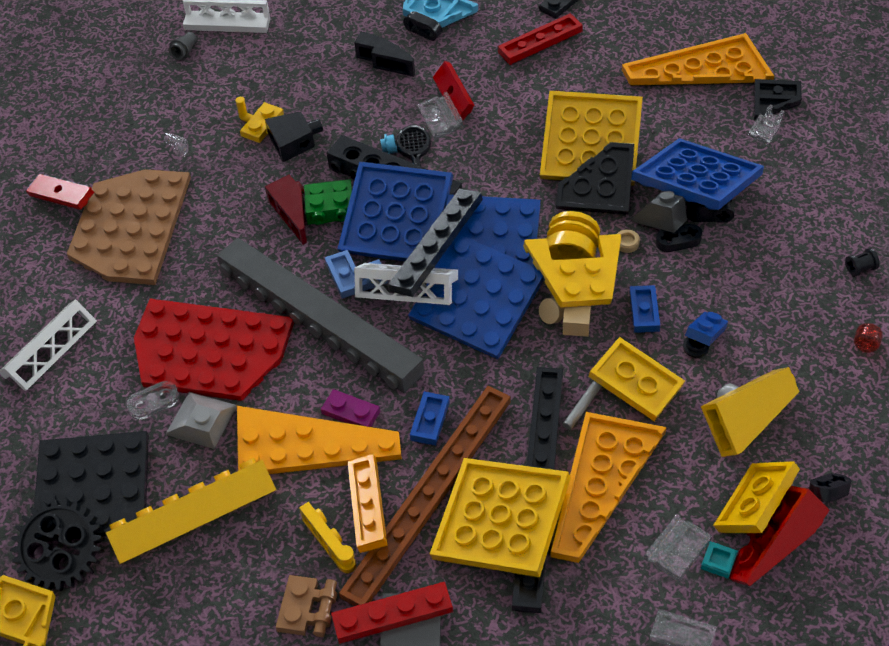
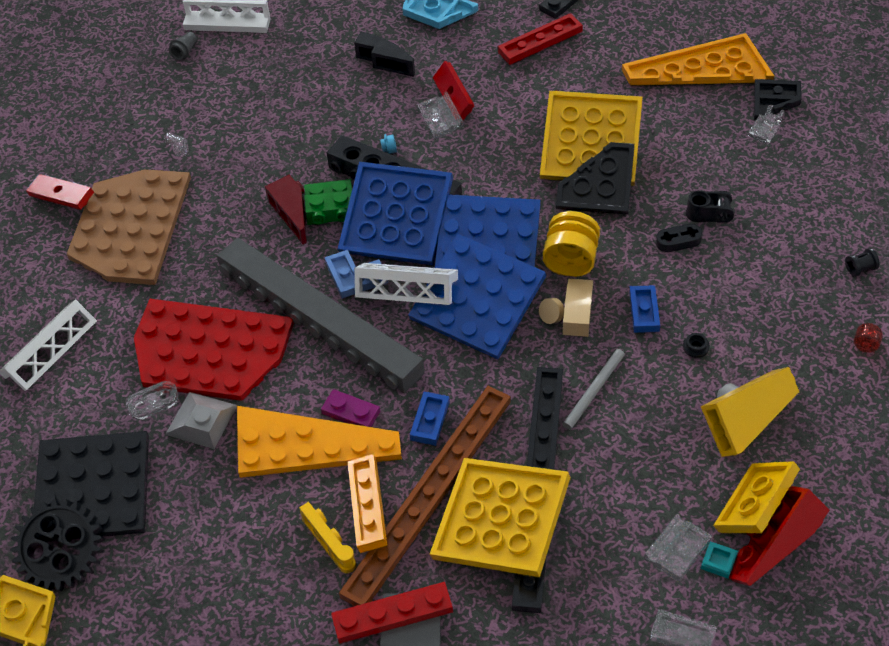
yellow brick [106,458,276,564] -> none
yellow plate [235,97,284,143] -> none
black torso [265,112,323,162] -> none
medium nougat plate [276,575,338,637] -> none
black plate [388,188,483,297] -> none
black piece [396,125,431,166] -> none
black beam [403,11,443,41] -> none
yellow wing [523,234,621,308] -> none
light orange wing [551,412,666,563] -> none
yellow plate [588,337,685,422] -> none
tan tile [617,230,640,253] -> none
blue plate [631,138,764,210] -> none
dark grey slope [632,191,687,233] -> none
blue plate [685,312,728,346] -> none
black beam [809,473,852,502] -> none

